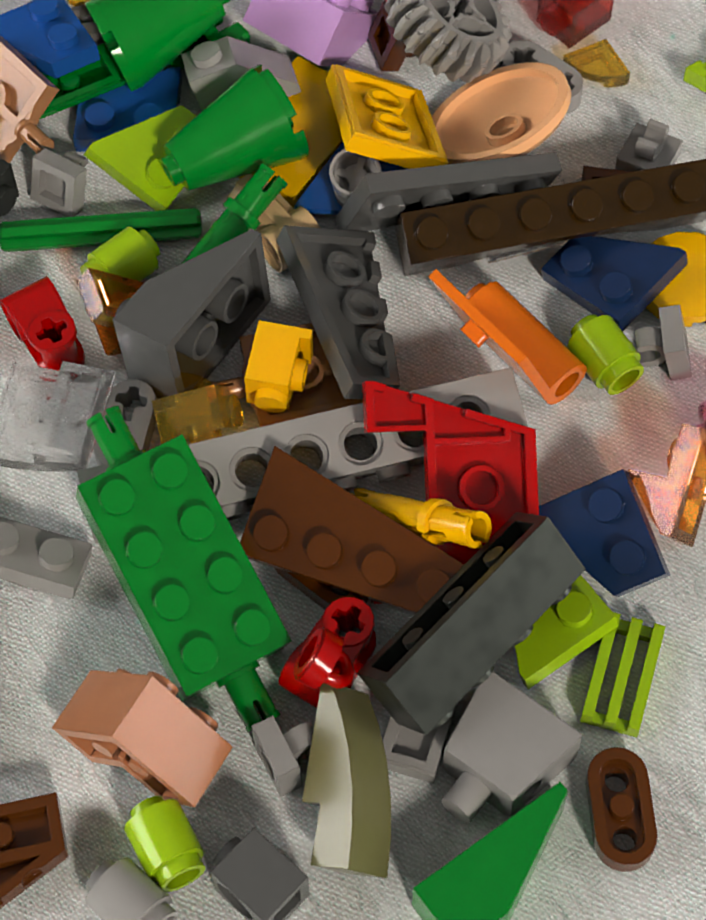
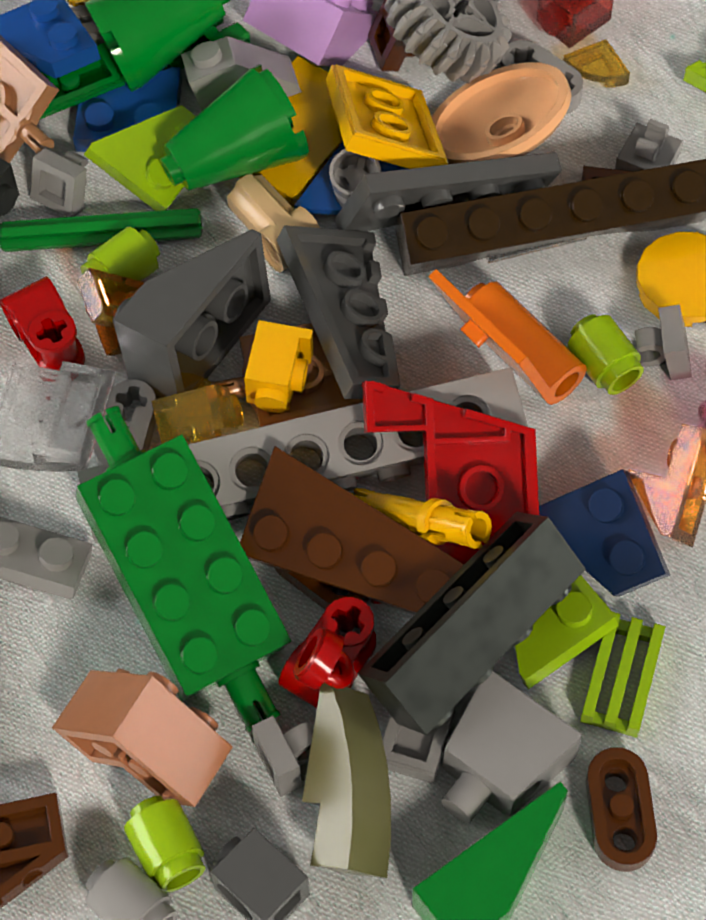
green pin [181,163,288,264] -> none
dark blue wing [540,236,688,331] -> none

